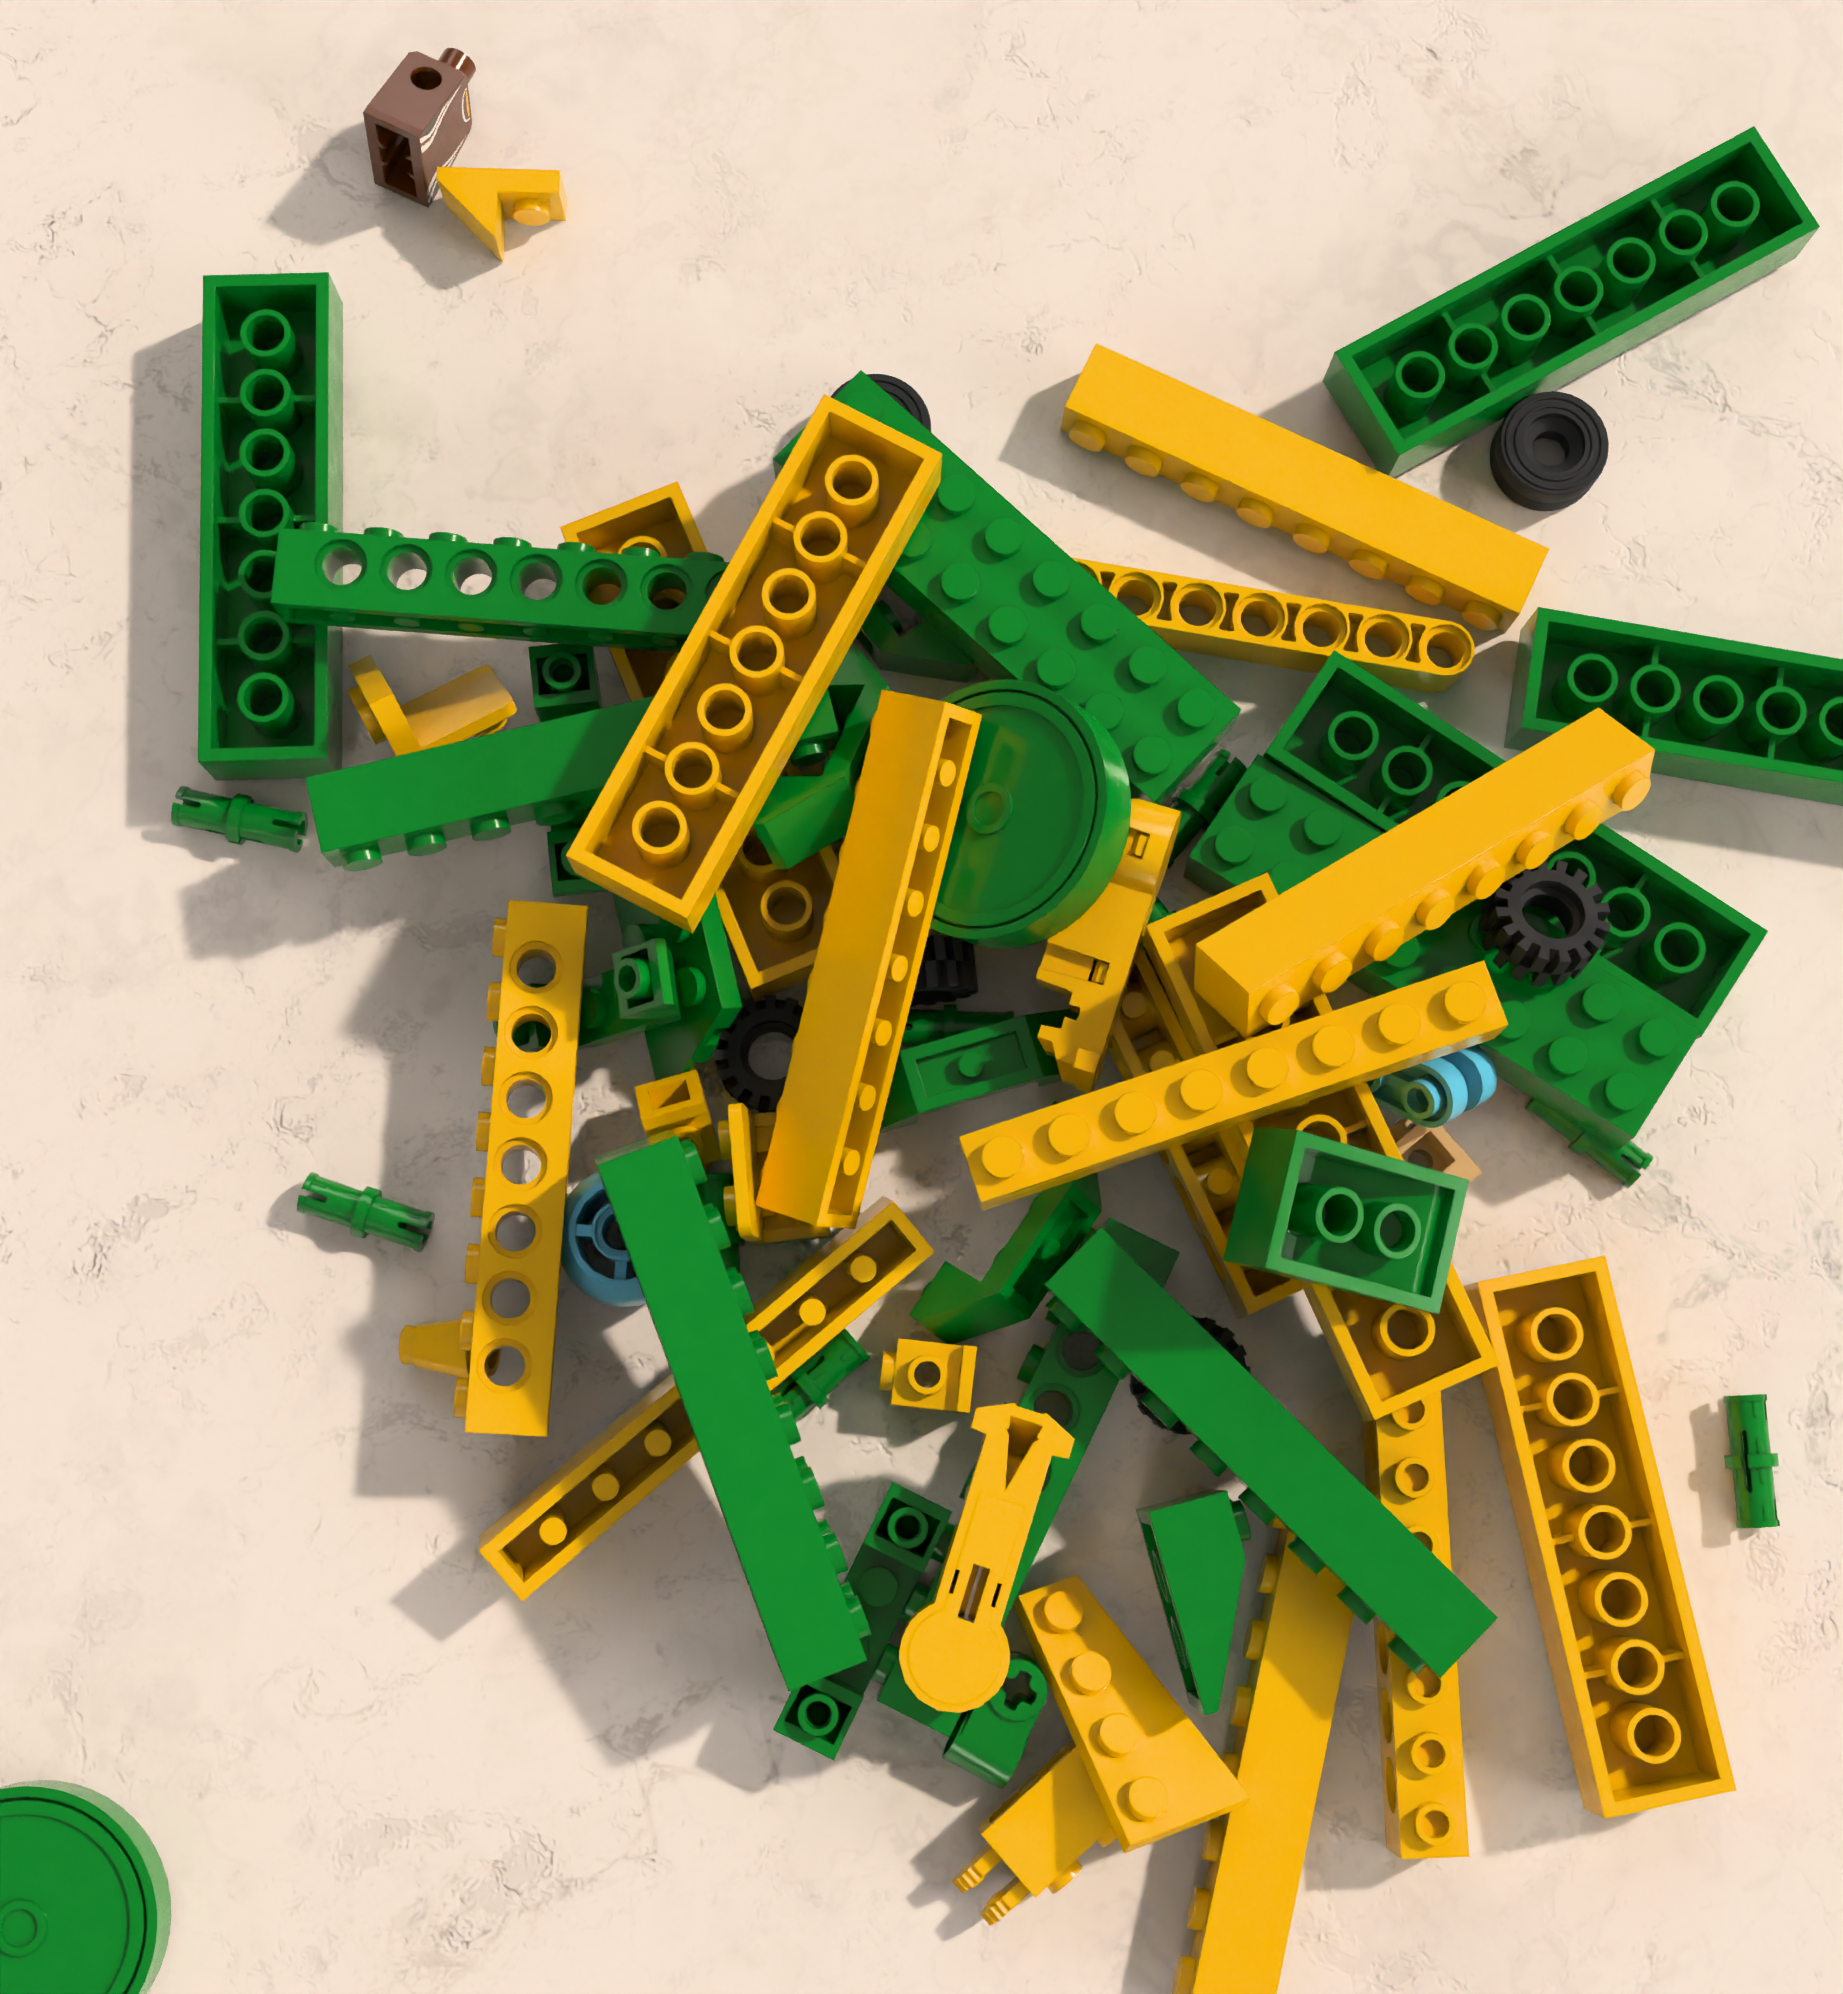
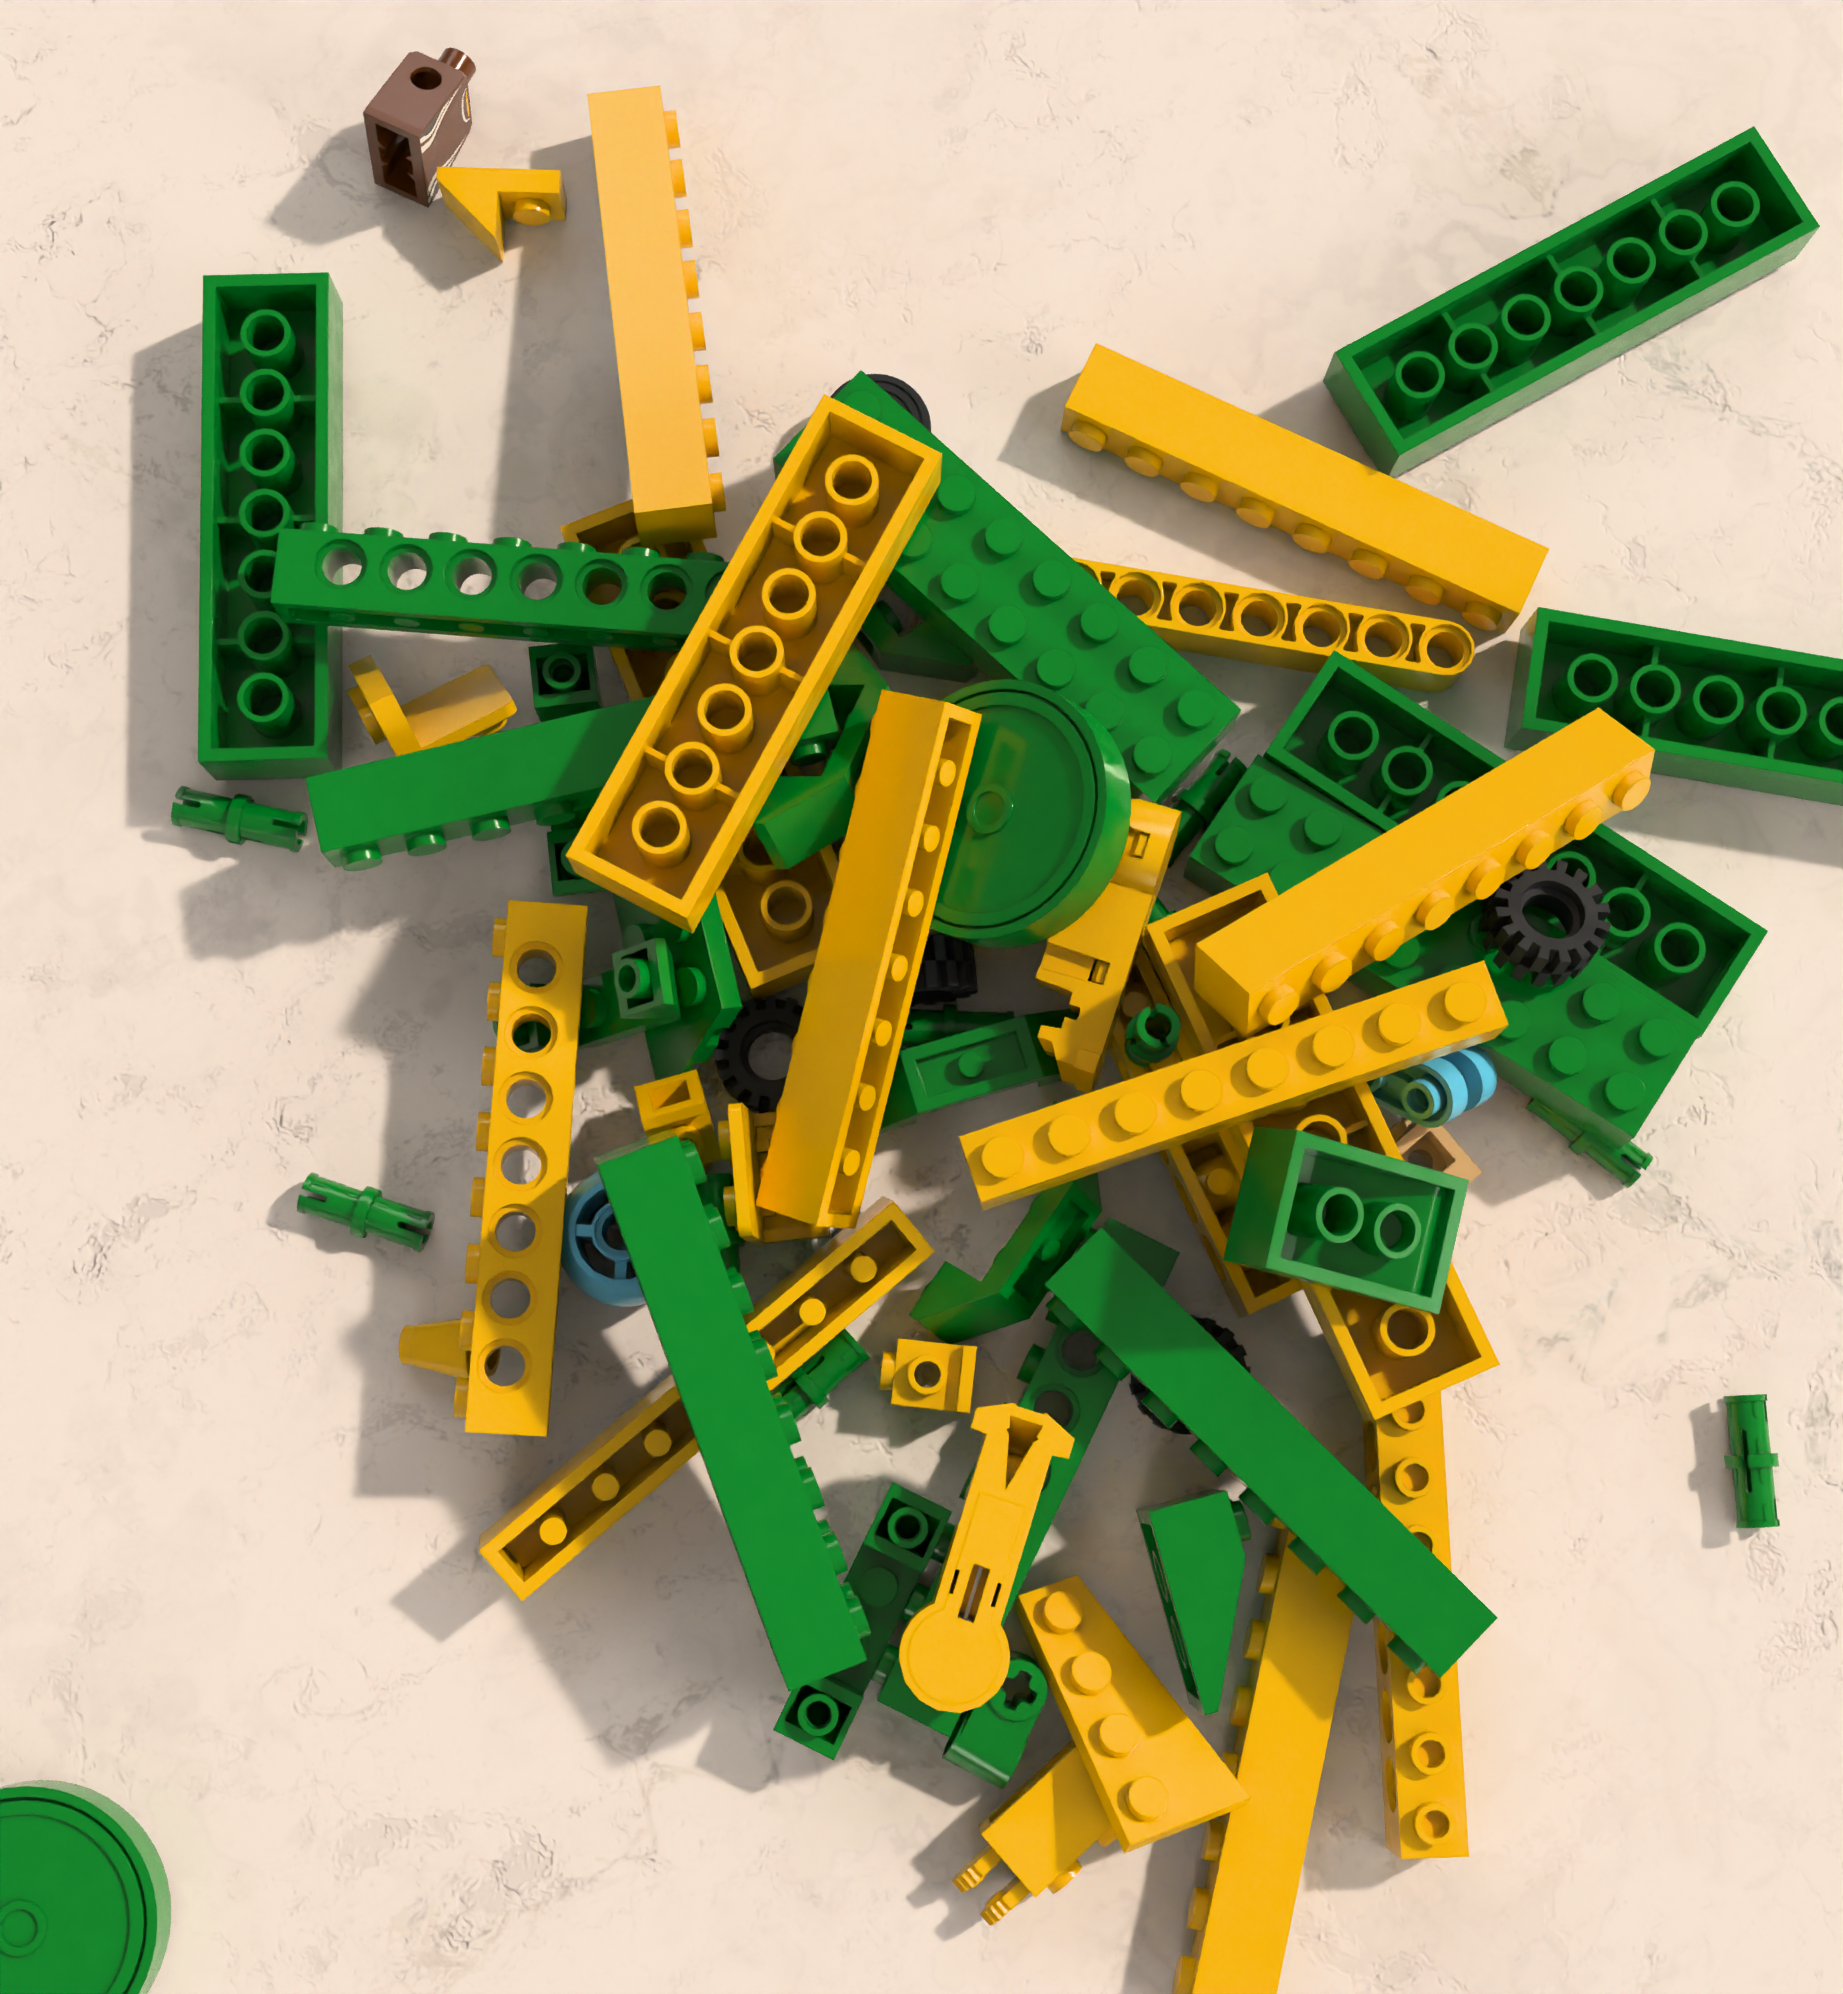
yellow brick [1463,1256,1736,1819] -> none
black tyre [1490,391,1609,511] -> none
none -> yellow brick [587,85,727,547]
none -> green pin [1124,1004,1181,1067]

